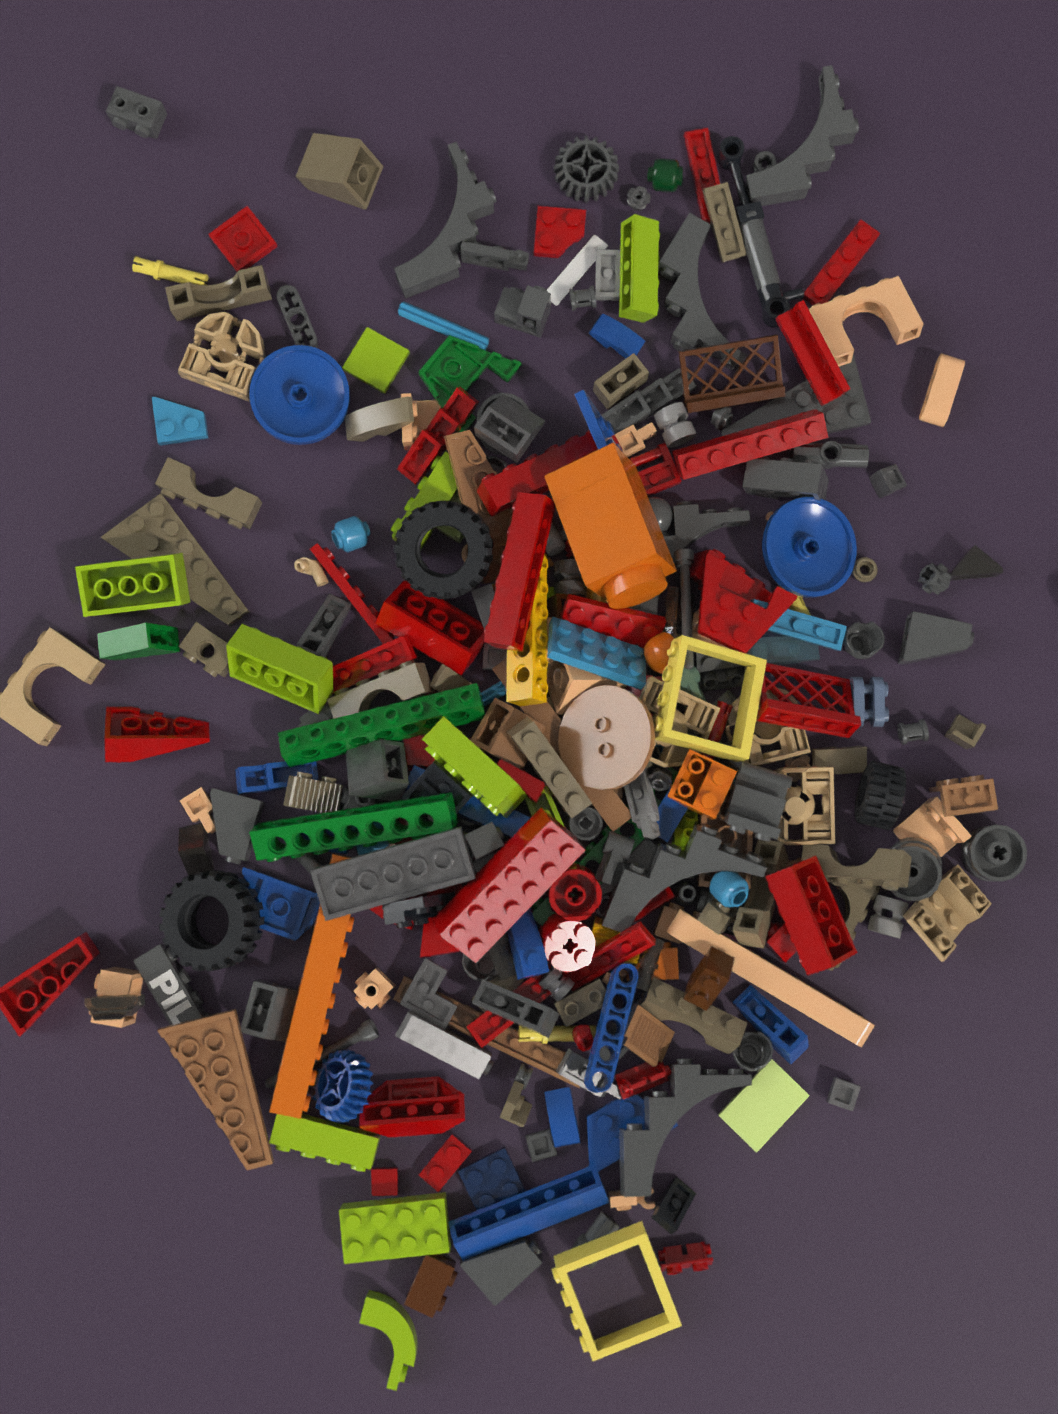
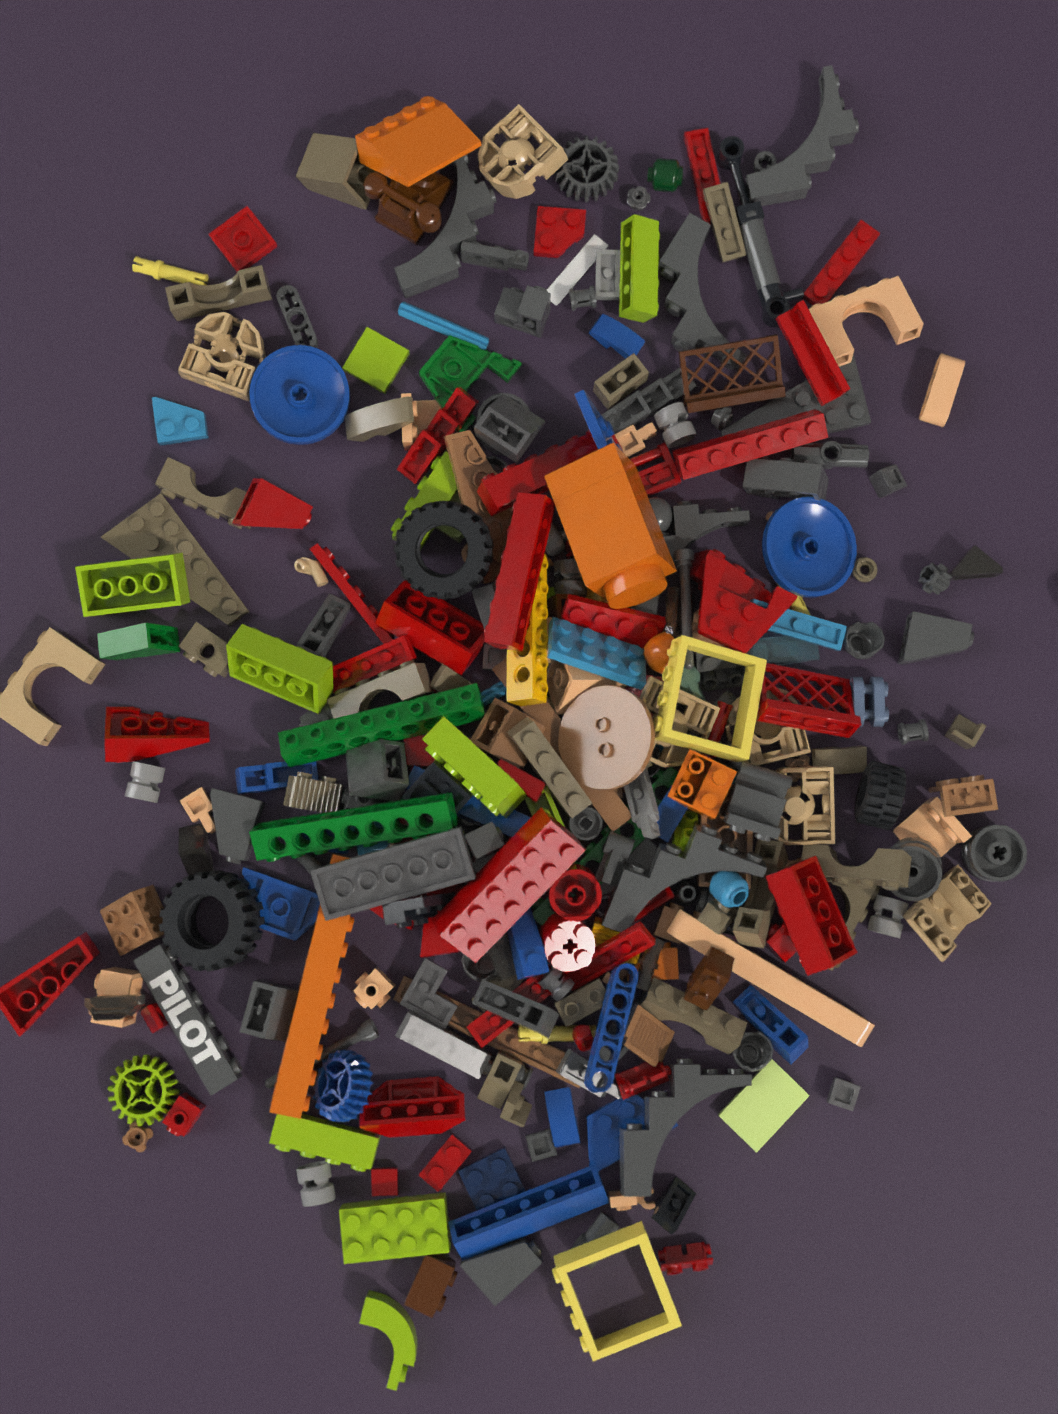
dark grey brick [106,86,167,139] -> none
medium nougat wing [157,1009,274,1170] -> none
dark azure head [331,516,370,552] -> none
flat silver plate [648,767,673,791] -> none
none -> medium nougat bracket [100,885,165,956]
none -> lime gear [107,1054,179,1126]
none -> medium nougat plate [122,1121,153,1152]
none -> light grey wheel [125,761,166,803]
none -> red slope [141,1002,169,1033]
none -> red brick [162,1092,206,1137]
none -> red slope [232,478,313,529]
none -> light grey wheel [296,1160,336,1207]
none -> orange slope [355,96,482,187]
none -> reddish brown piece [363,172,455,245]
none -> dark tan slope [477,1050,522,1109]
none -> tan connector [478,104,568,199]

